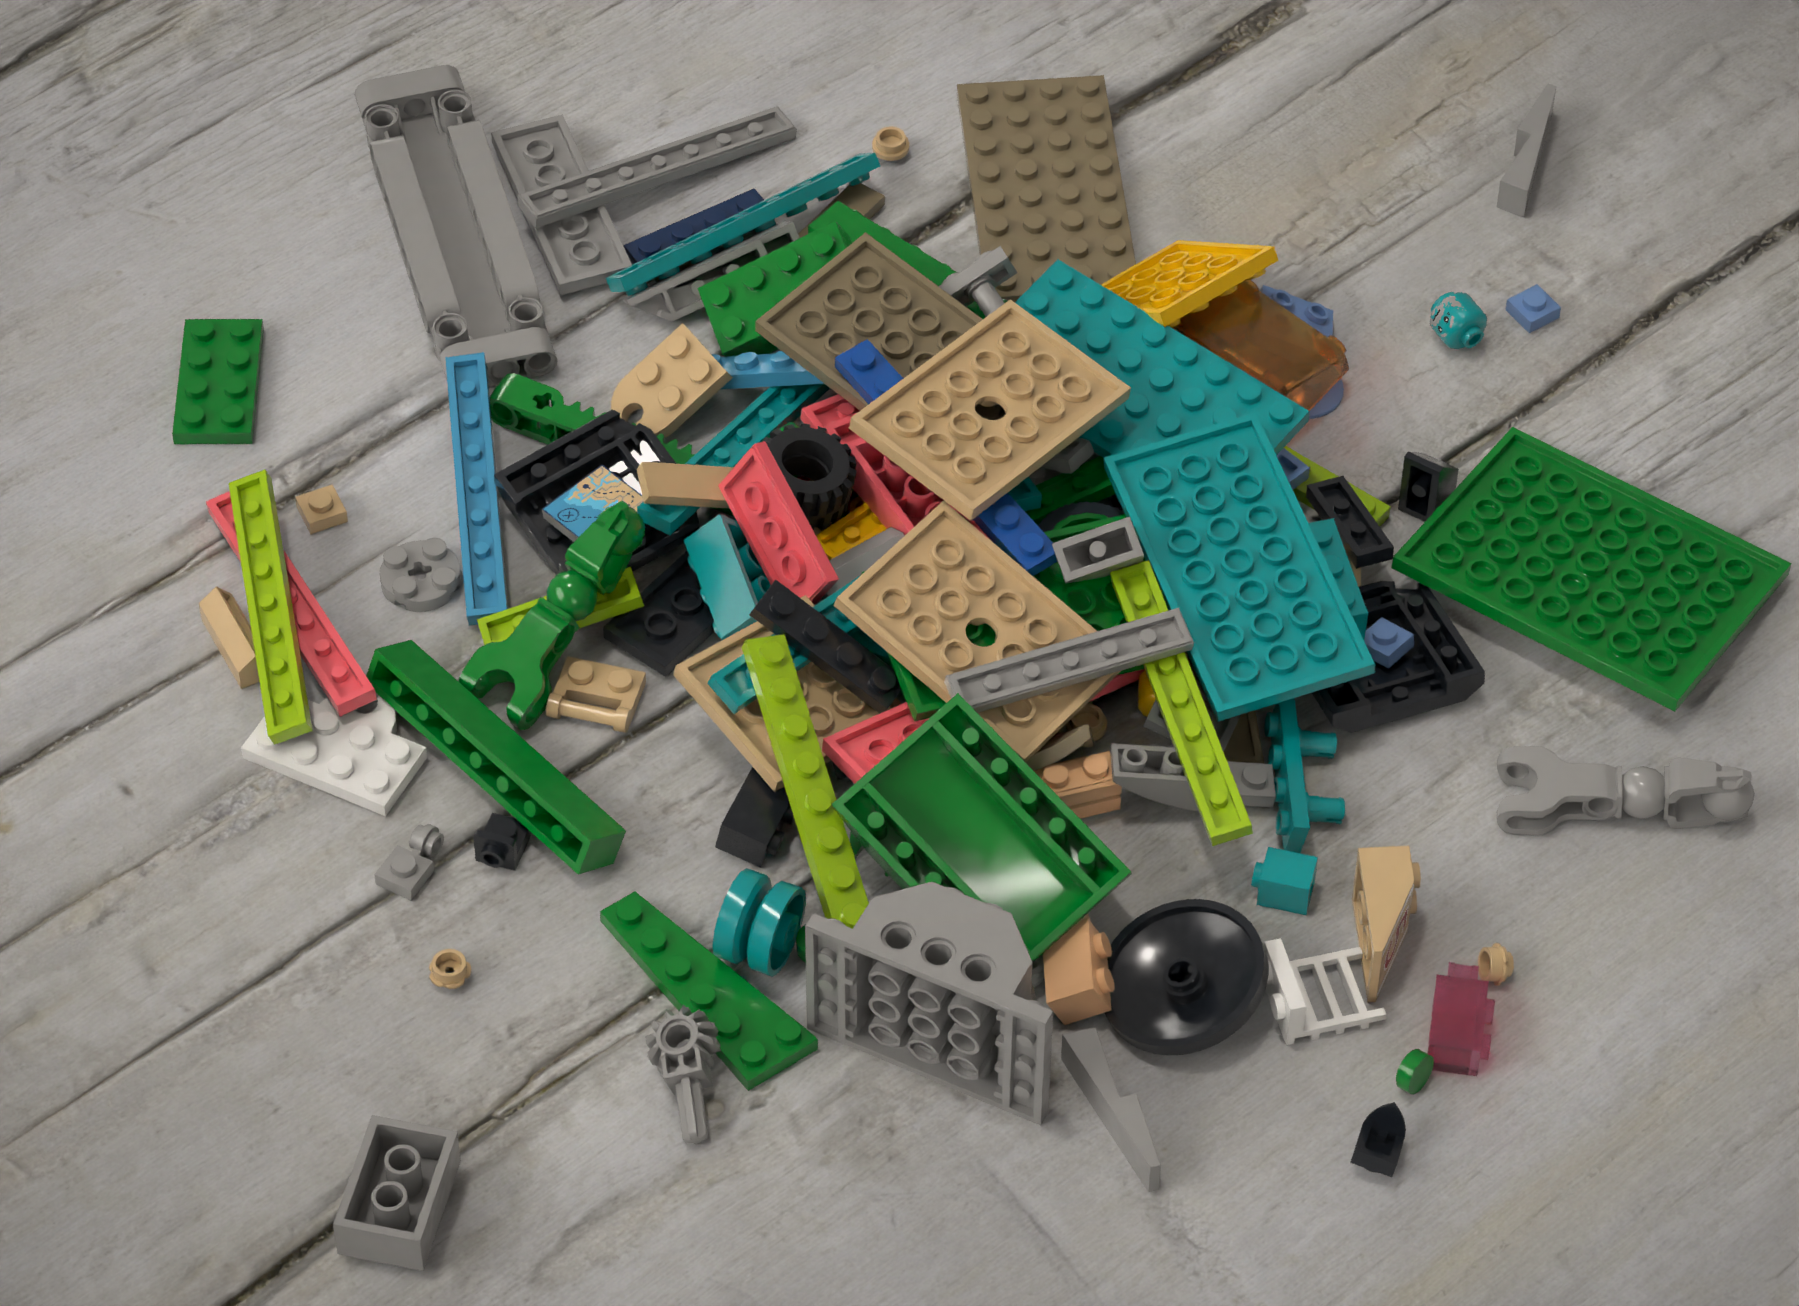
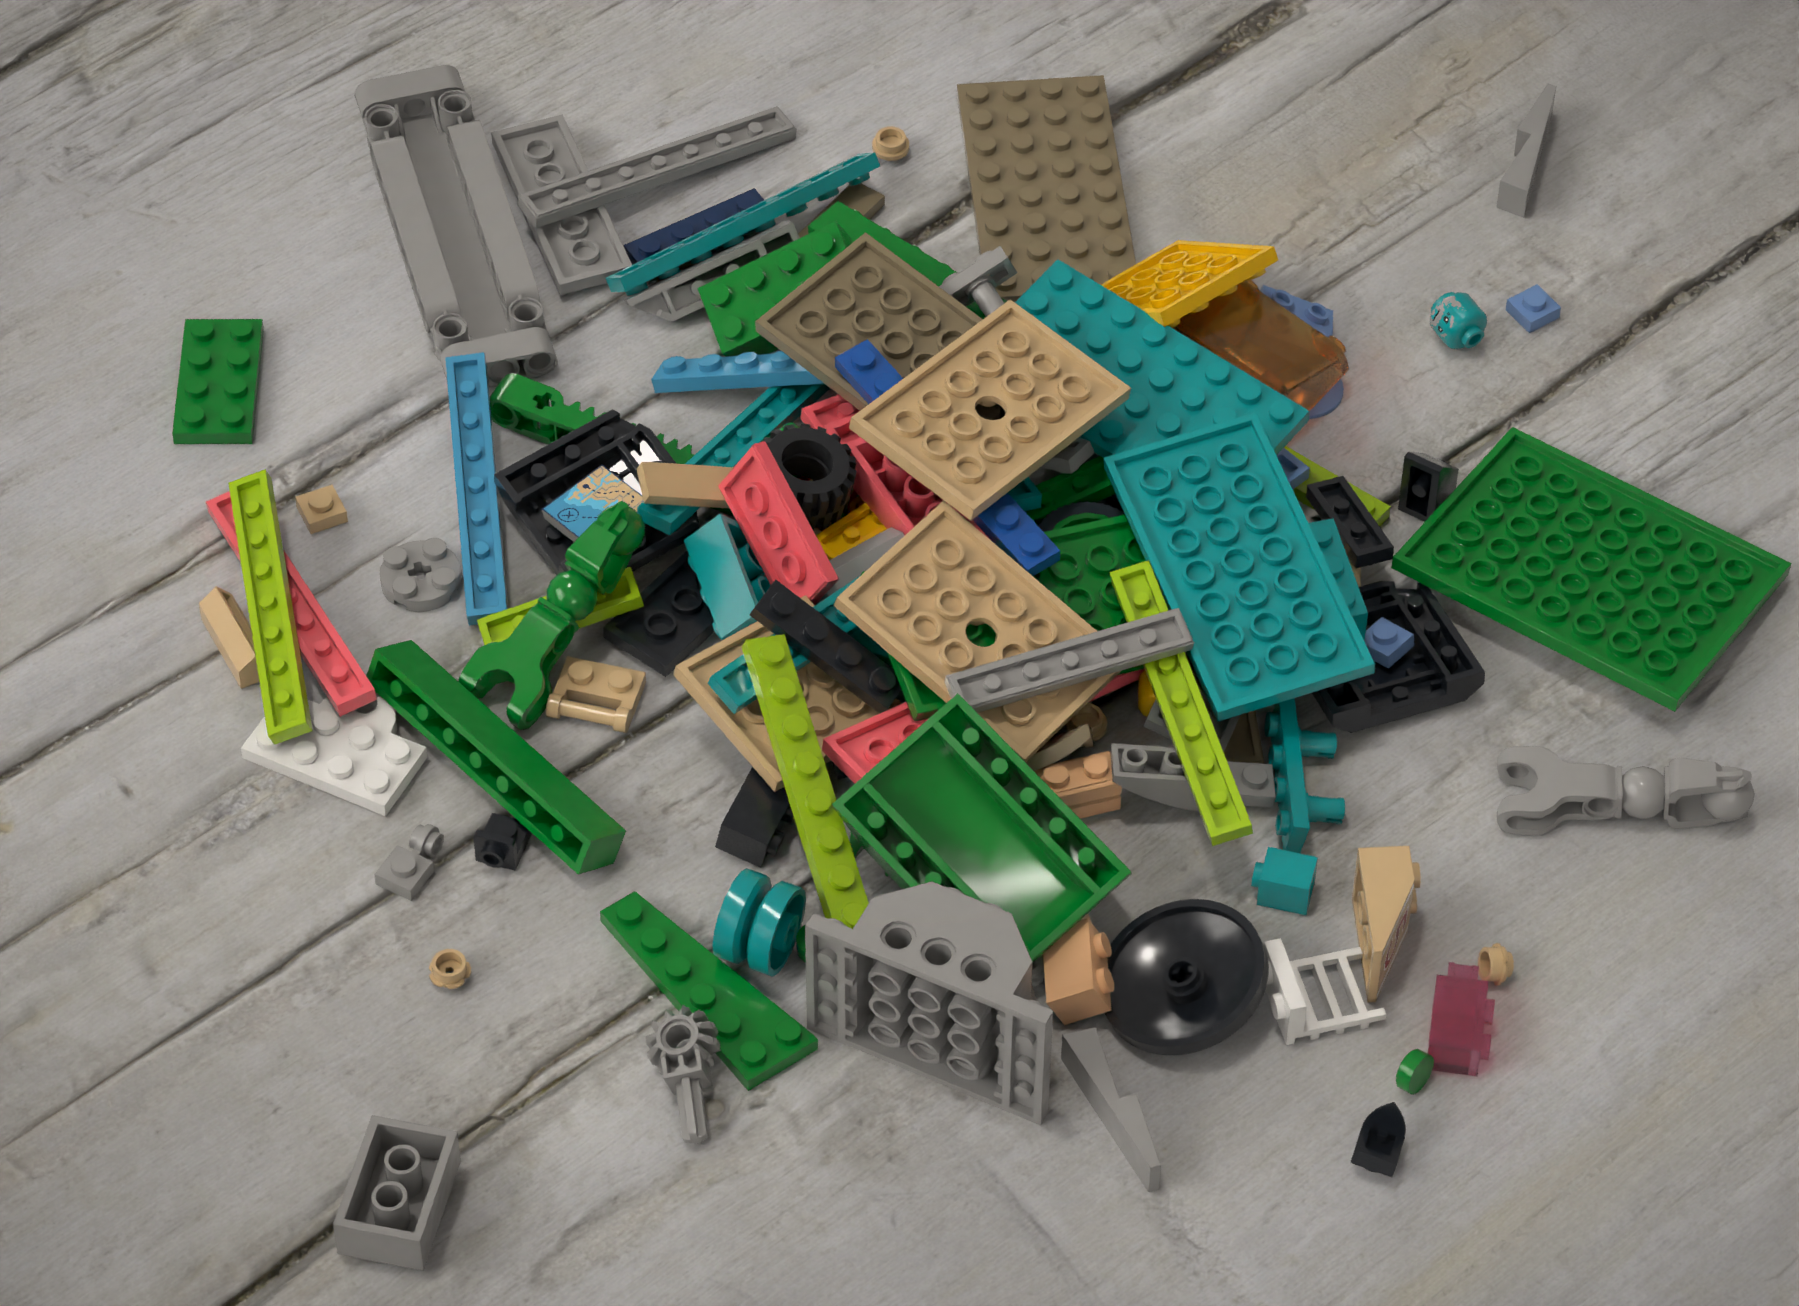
tan plate [611,323,732,438] -> none
light grey slope [1052,516,1144,583] -> none

